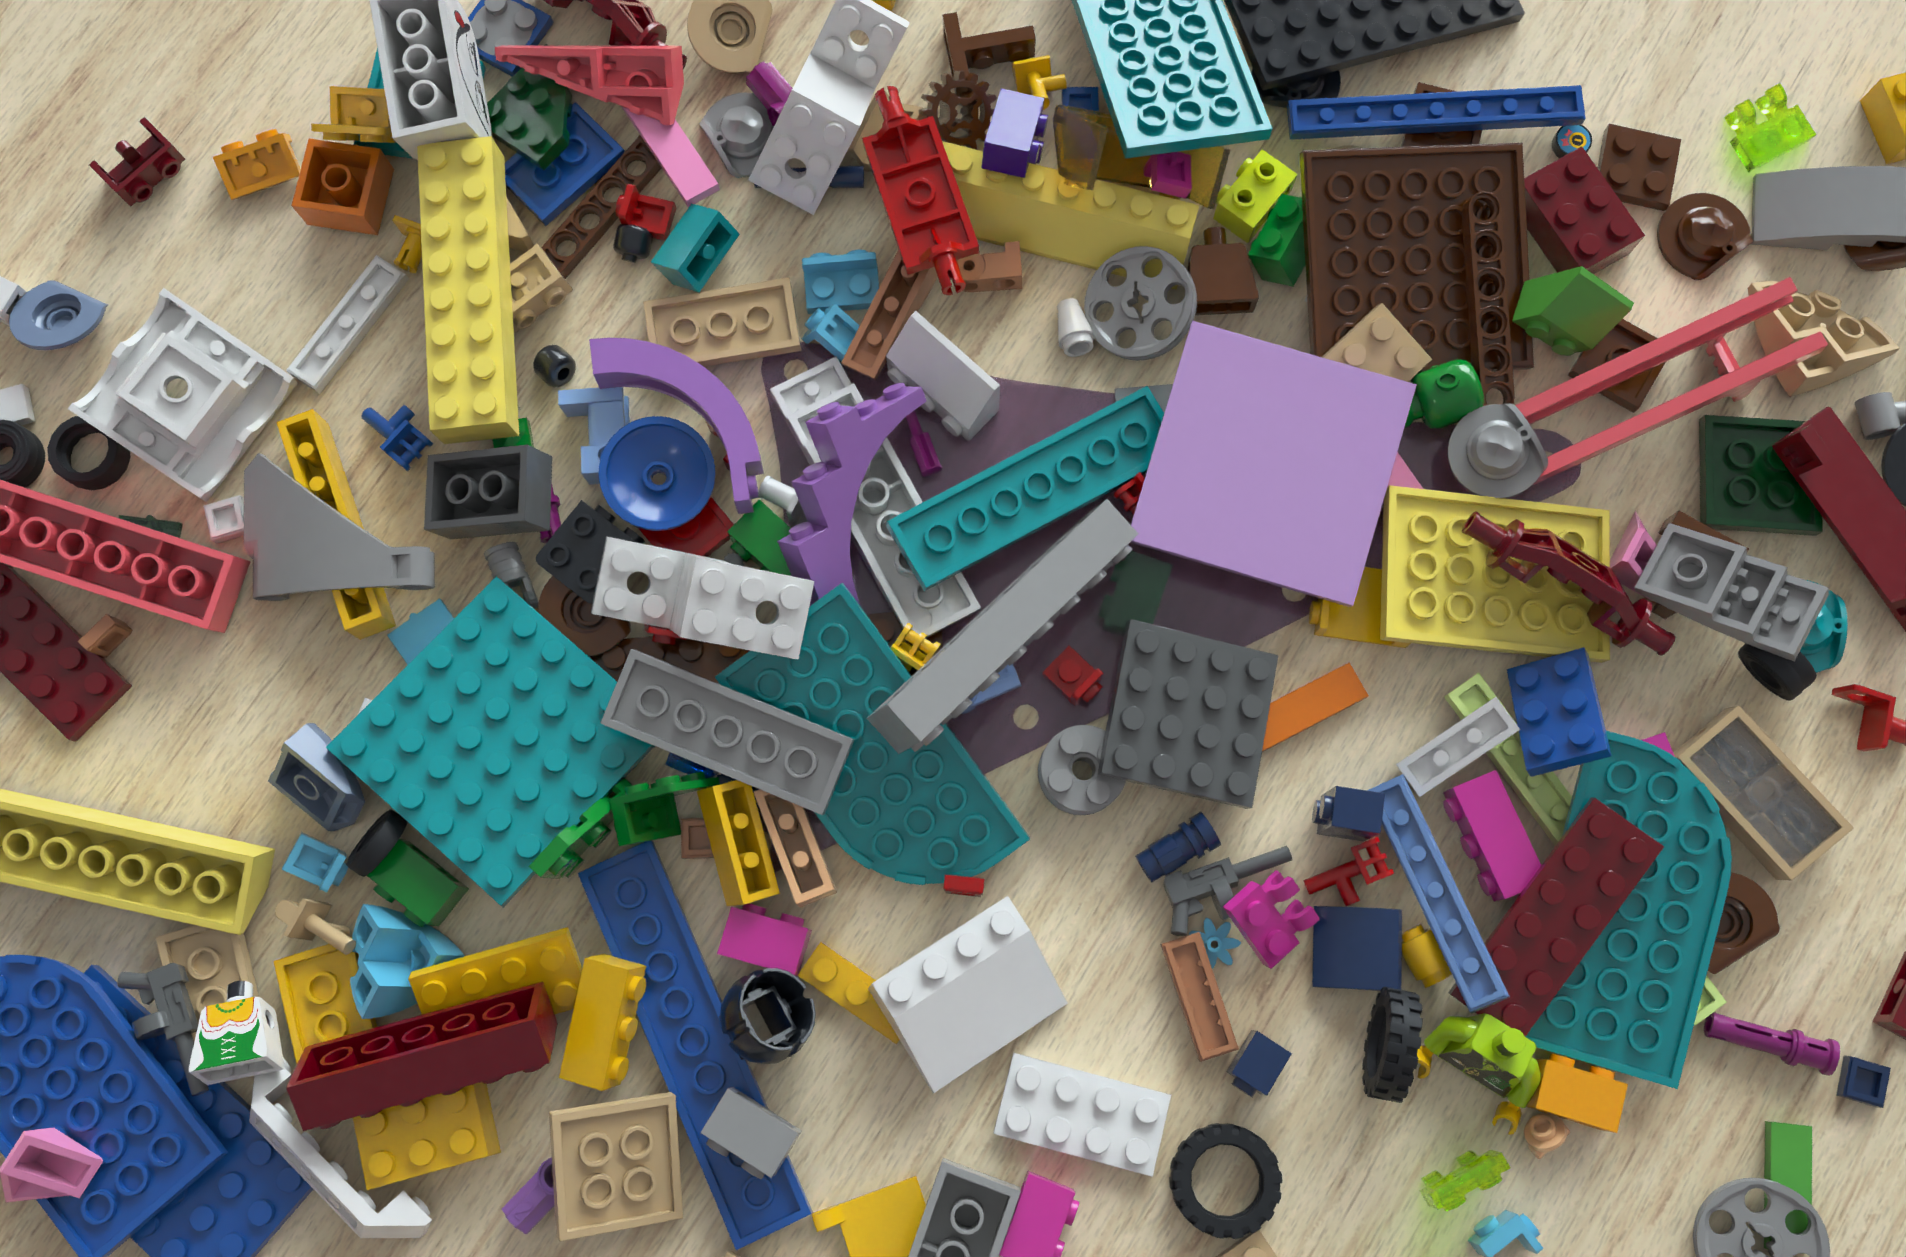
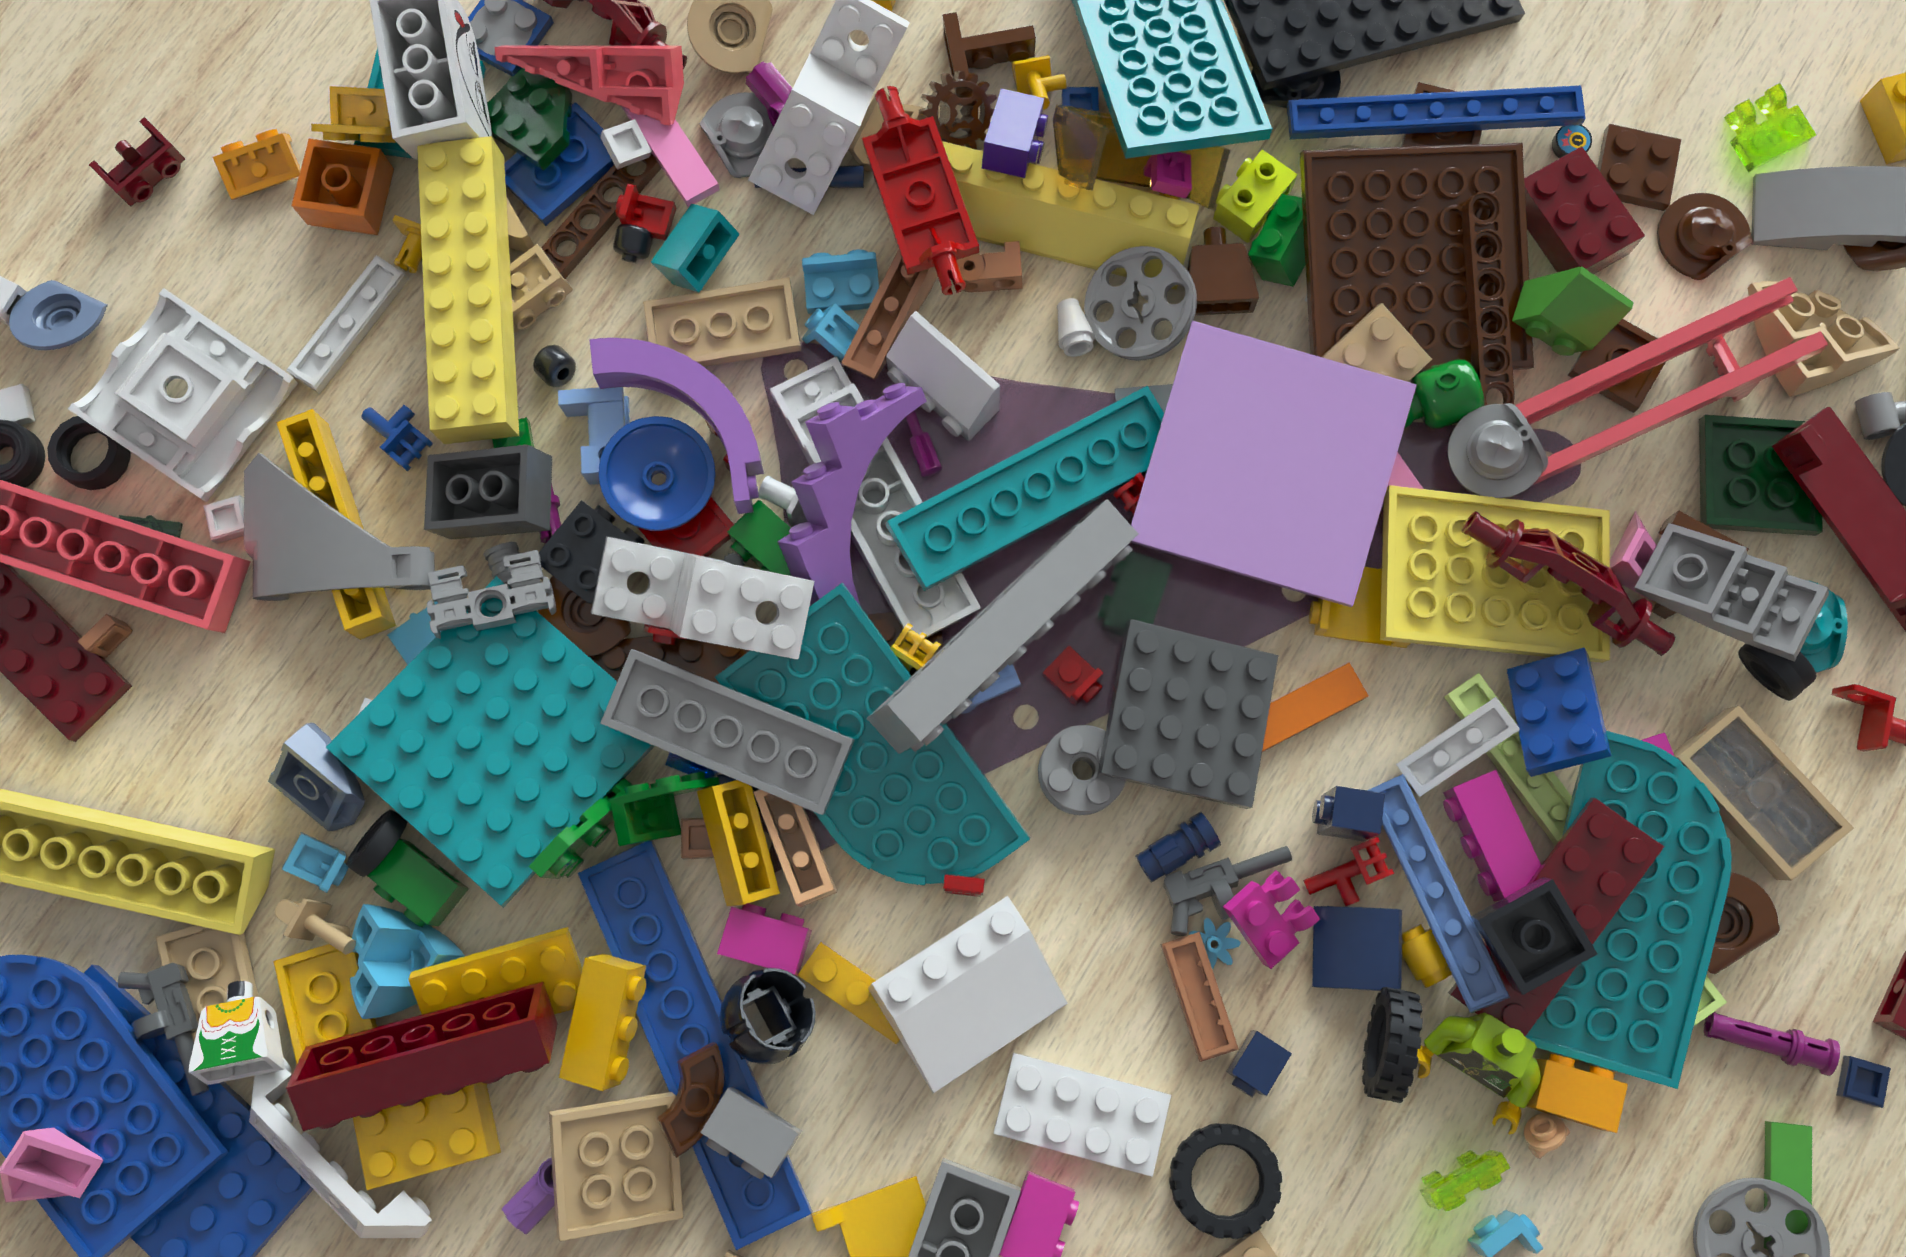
none -> light grey piece [427,550,556,639]
none -> white plate [600,119,652,169]
none -> reddish brown tile [657,1042,724,1158]
none -> black brick [1470,877,1597,995]

